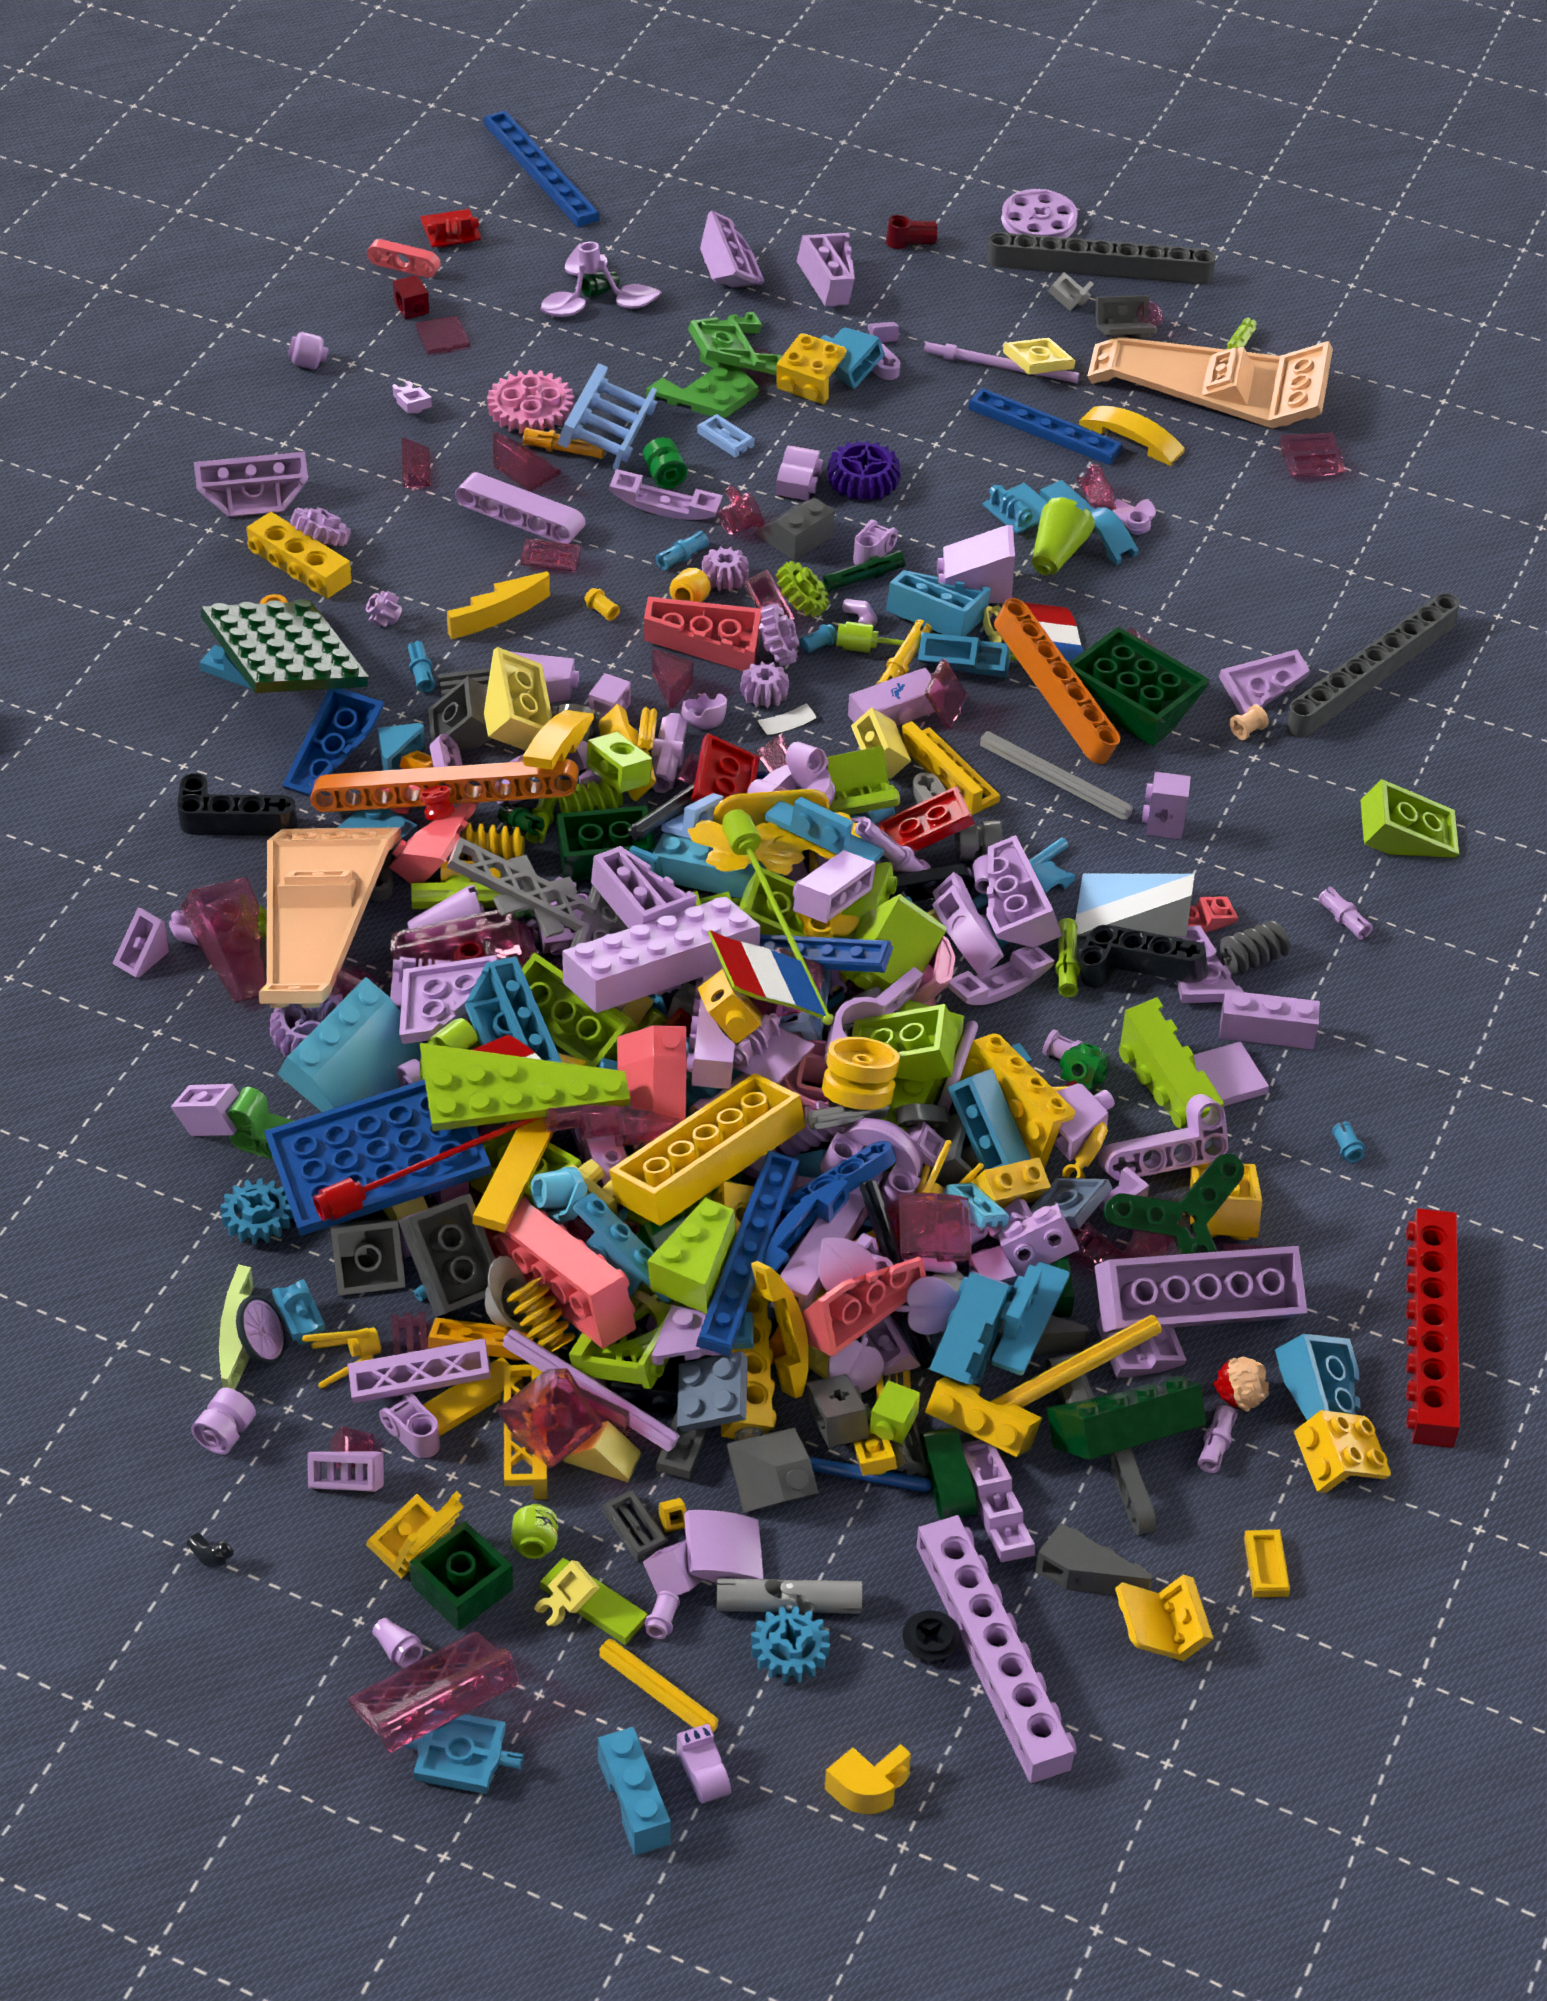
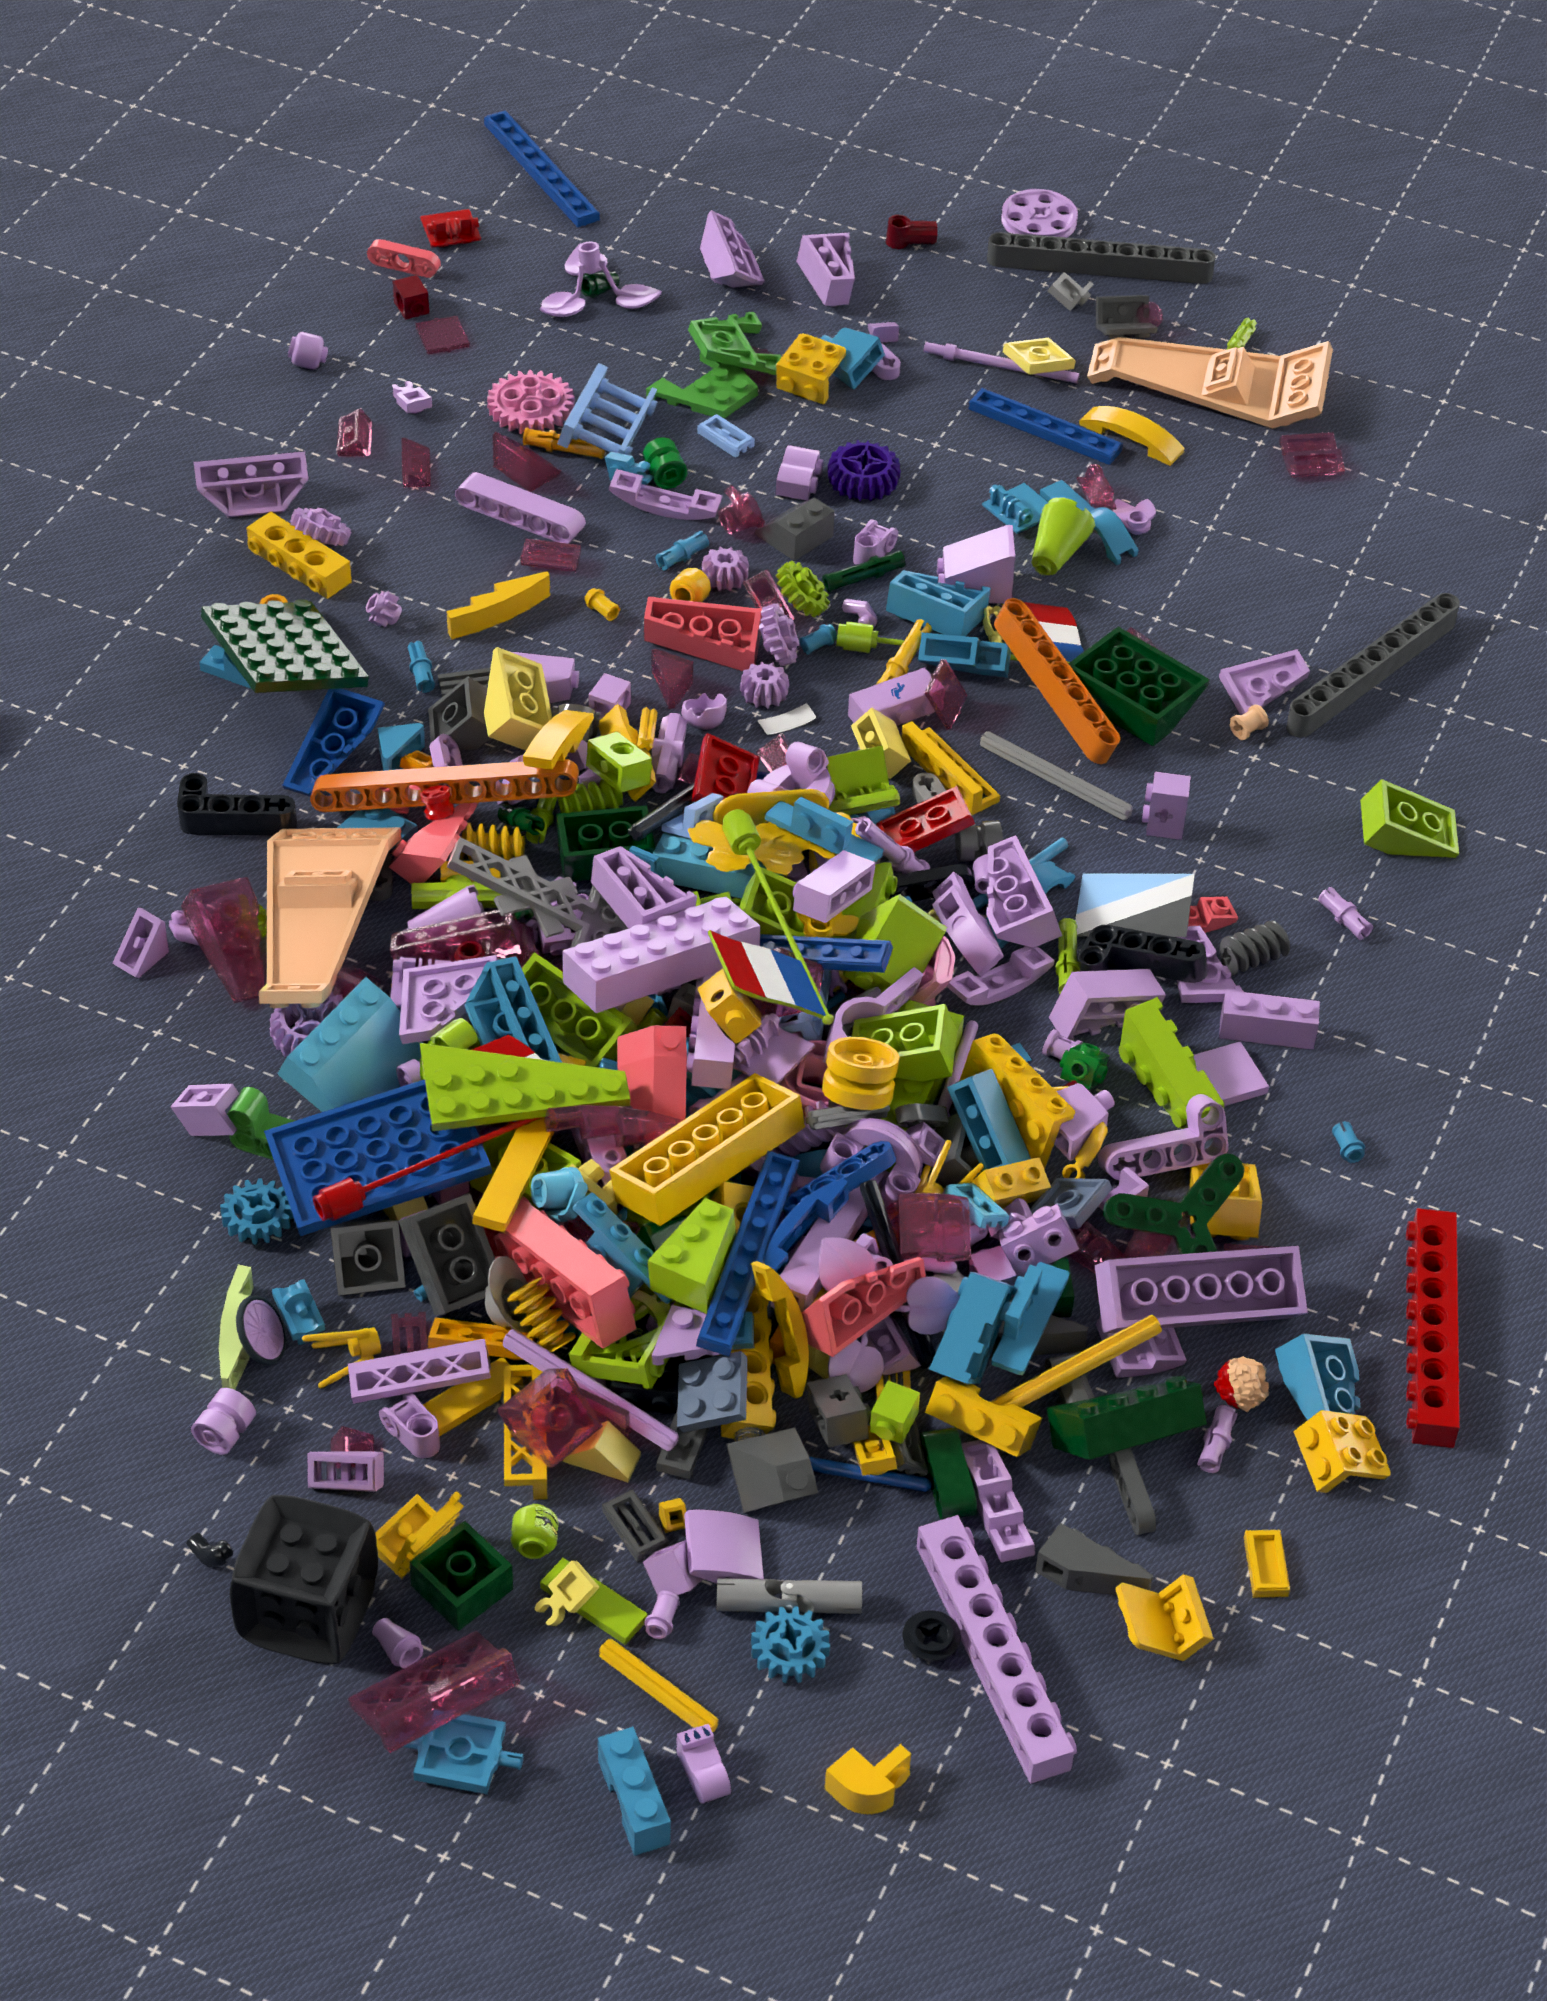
none -> black piece [230,1495,378,1664]
none -> clear pink slope [336,409,372,456]
none -> dark azure plate [605,452,653,485]
none -> lavender wedge [1049,969,1166,1041]

